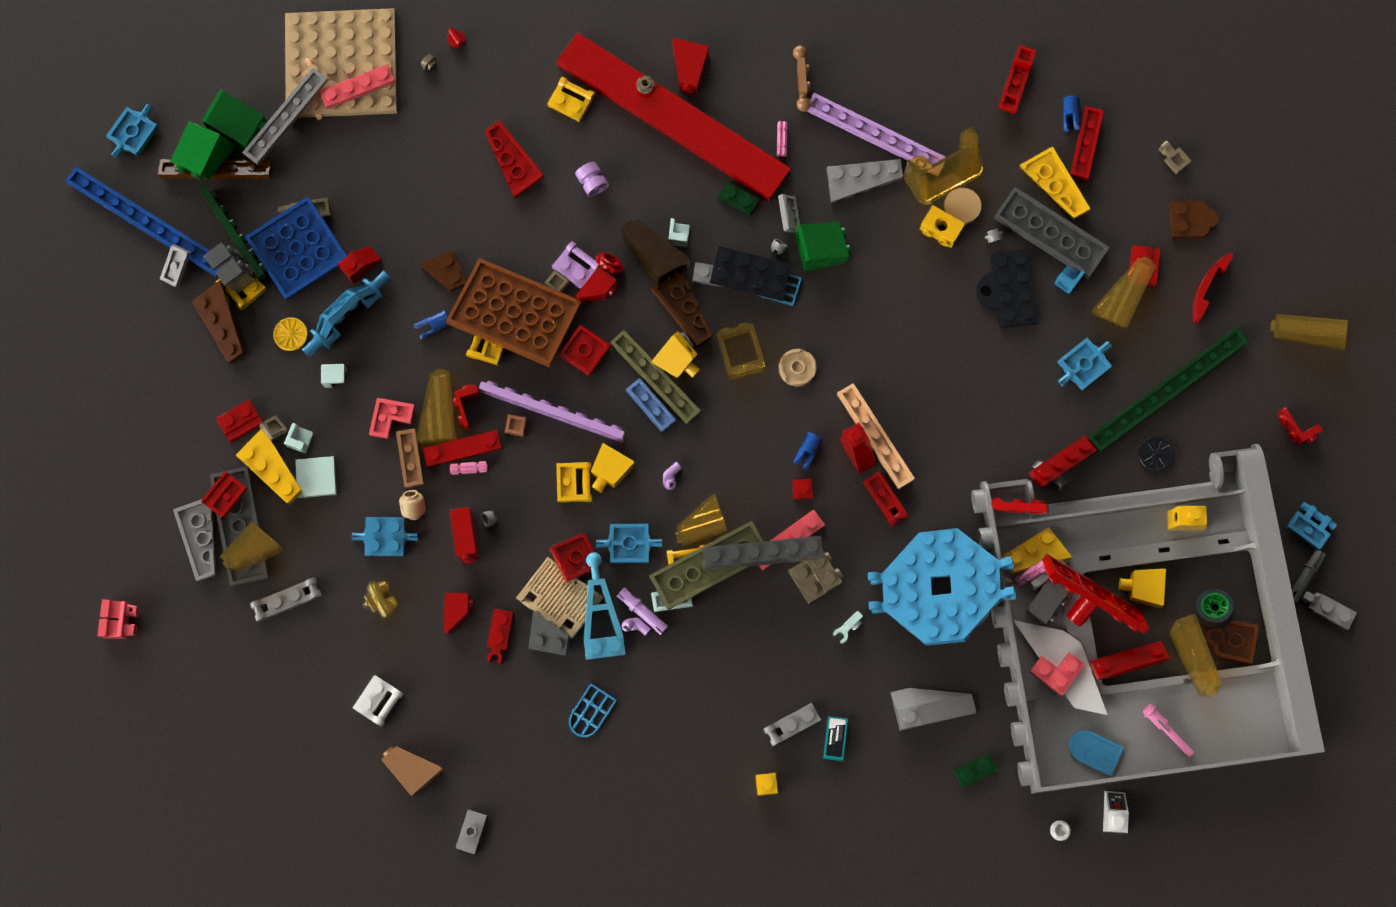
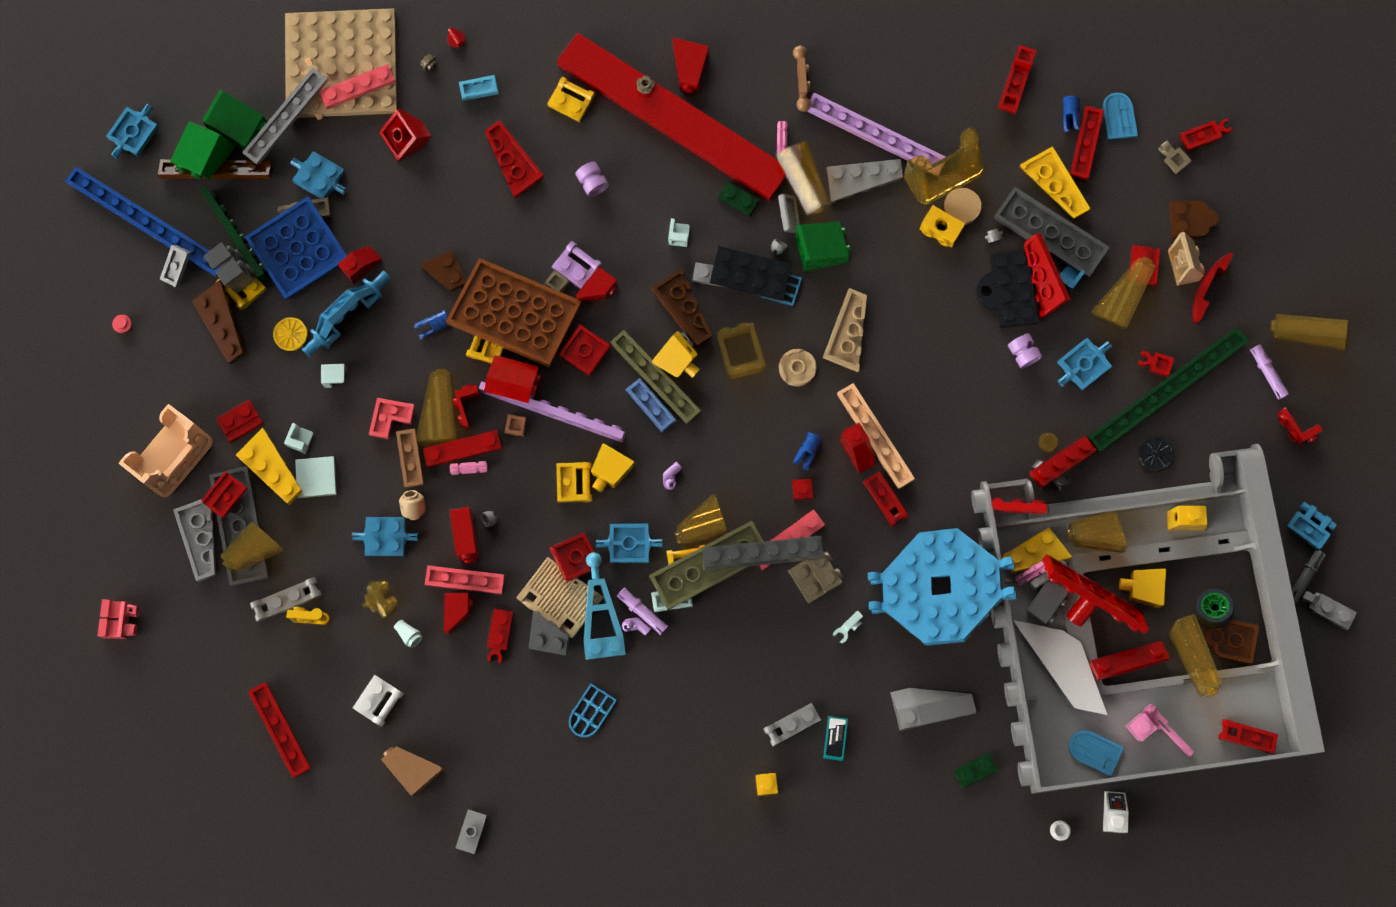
dark tan tile [259,415,287,440] -> none
red gear [595,252,624,274] -> none
dark brown slope [622,219,690,286] -> none
coral plate [1029,652,1085,696] -> none
none -> coral plate [112,315,132,333]
none -> light nougat windscreen [119,404,213,497]
none -> red plate [248,682,312,778]
none -> yellow plate [286,607,330,625]
none -> dark azure plate [290,151,347,199]
none -> red slope [379,108,432,161]
none -> light aqua cone [394,620,422,648]
none -> coral plate [425,565,505,595]
none -> medium azure plate [459,75,499,101]
none -> red brick [484,355,541,403]
none -> clear yellow slope [776,141,829,215]
none -> tan wing [823,288,867,372]
none -> lavender wheel [1008,333,1042,369]
none -> red wing [1024,233,1070,318]
none -> clear yellow plate [1038,433,1058,452]
none -> clear yellow slope [1067,510,1128,553]
none -> dark azure window [1103,92,1138,140]
none -> bright pink brick [1125,713,1158,741]
none -> red plate [1137,351,1174,377]
none -> tan slope [1168,232,1205,286]
none -> red plate [1179,119,1233,152]
none -> red plate [1218,719,1279,754]
none -> lavender pin [1250,344,1289,400]

